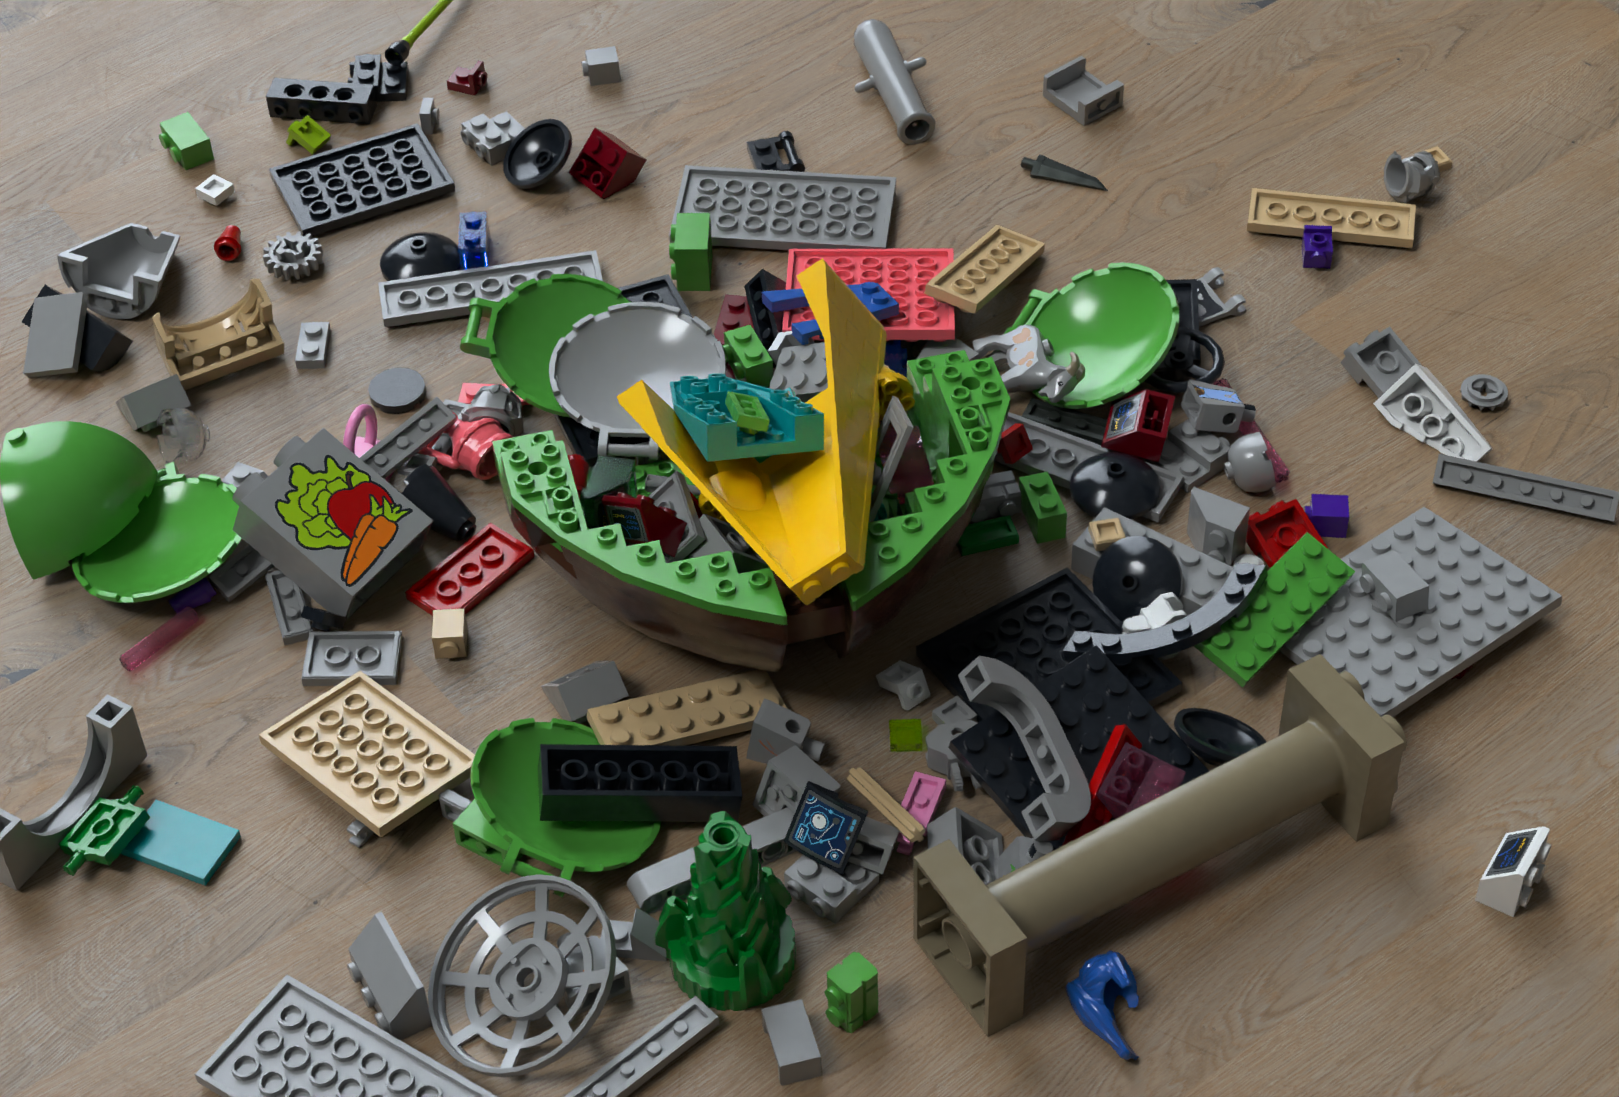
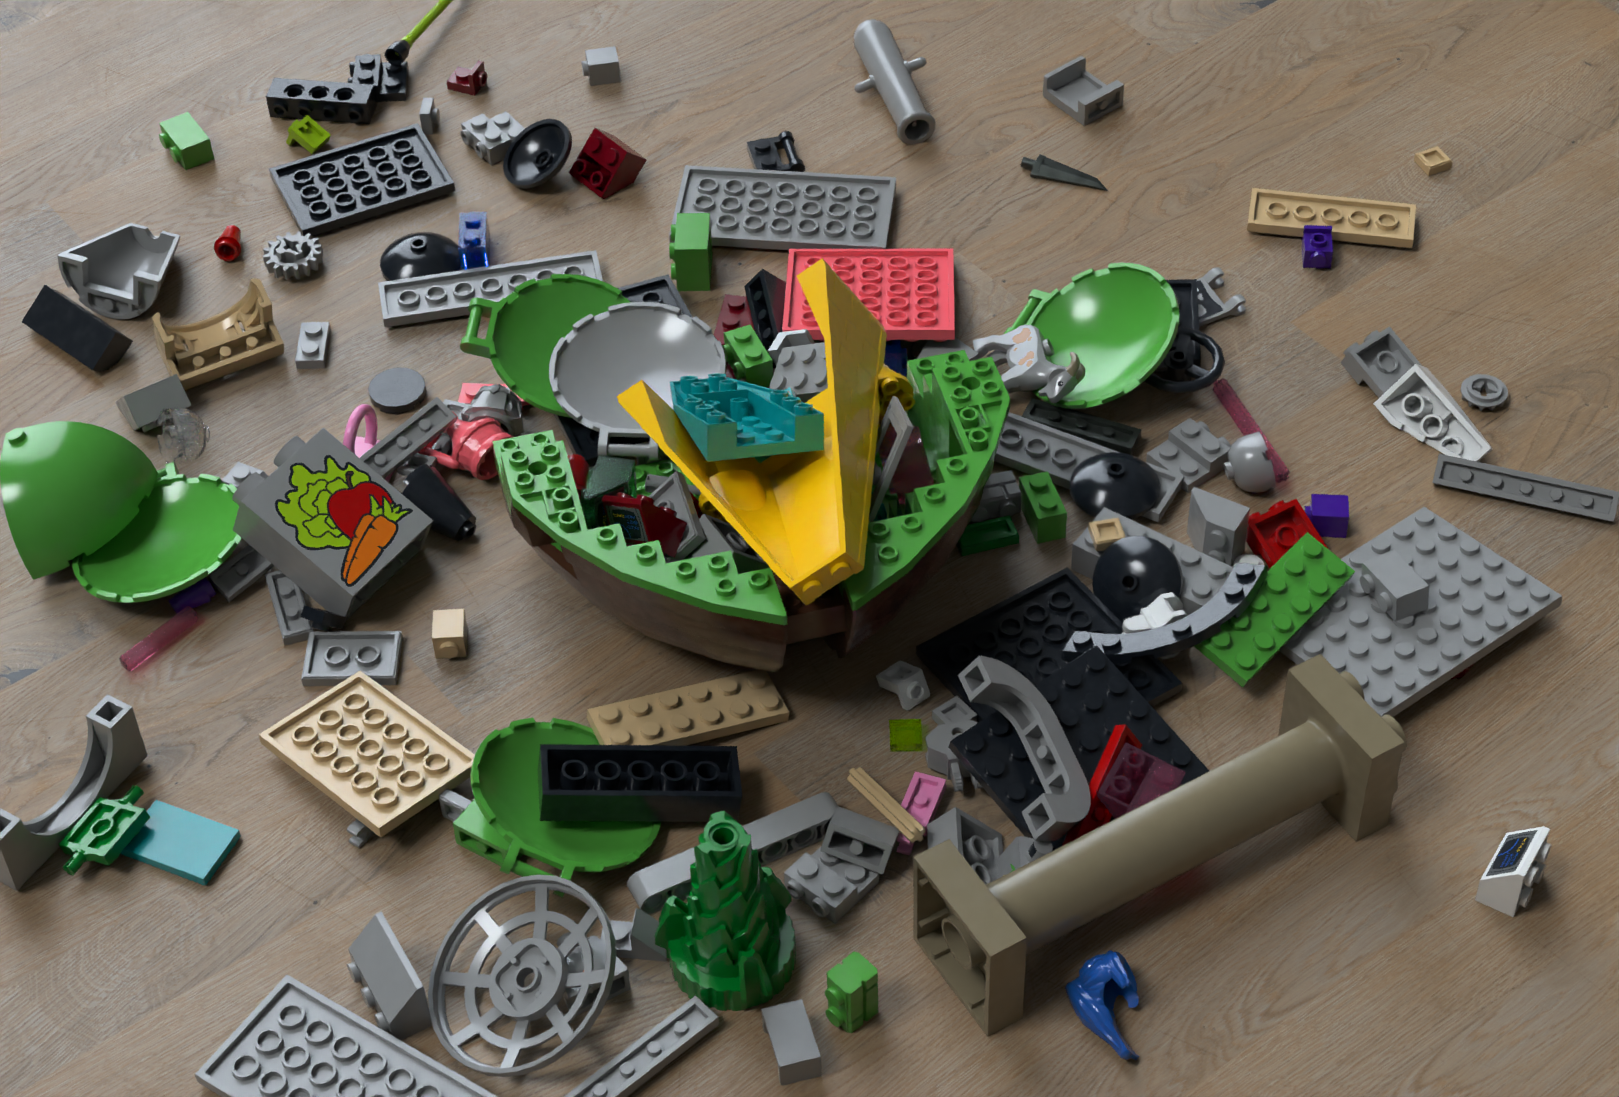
light grey tile [23,292,88,378] -> none
white plate [195,174,235,206] -> none
red tile [405,522,535,616] -> none
light grey slope [541,660,629,724] -> none
bright green plate [725,391,770,434] -> none
light grey torso [746,698,825,764] -> none
light grey panel [752,745,841,816] -> none
blue wing [762,282,899,345] -> none
slope [784,781,868,874] -> none
tan plate [924,225,1045,314] -> none
red tile [997,423,1033,464] -> none
dark red slope [1101,389,1175,462] -> none
black dish [1174,708,1267,766] -> none
light grey torso [1181,379,1256,433] -> none
light grey helmet [1384,151,1440,203] -> none

